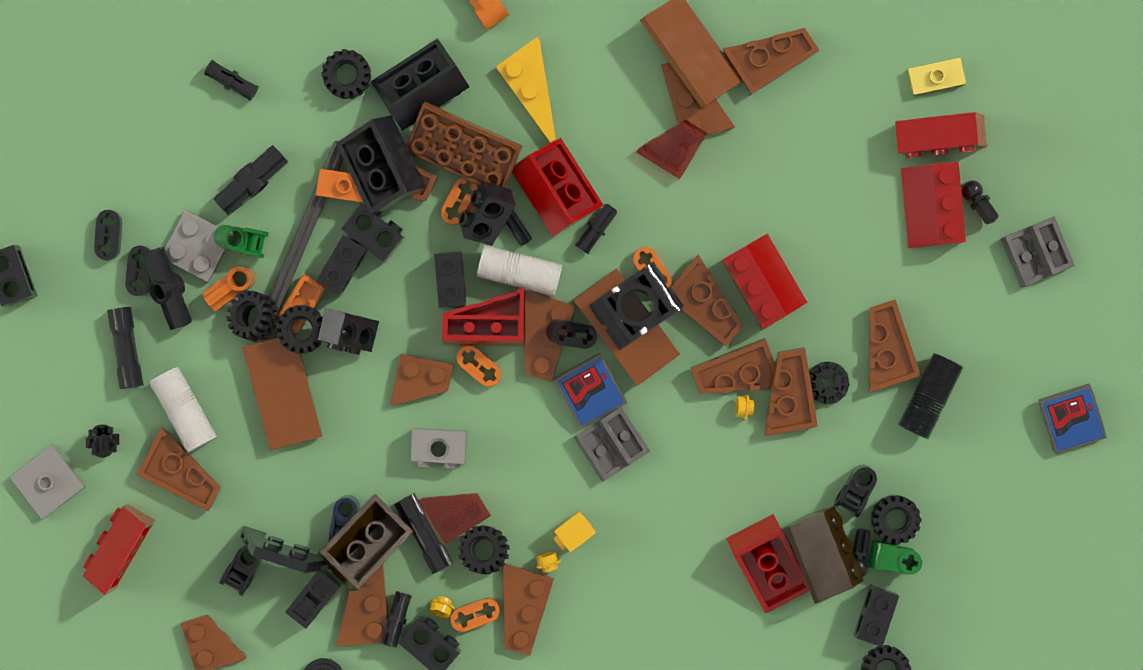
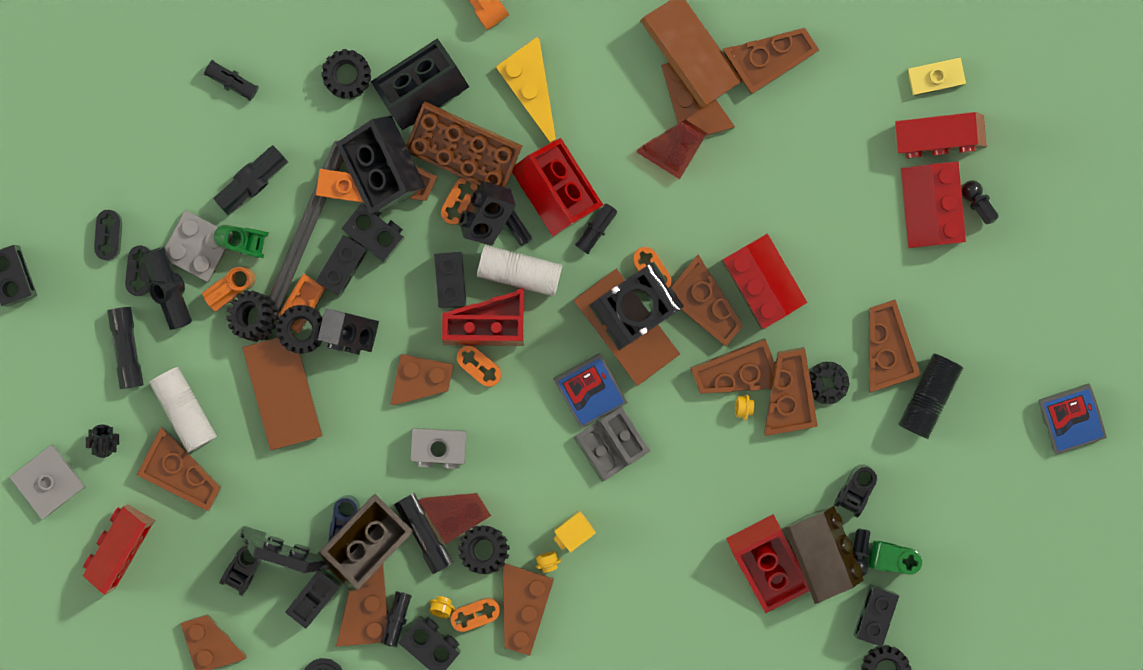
dark orange wing [525,289,575,382] -> none
black beam [546,319,597,349] -> none
black tyre [871,495,922,544] -> none
dark grey slope [1001,216,1075,288] -> none

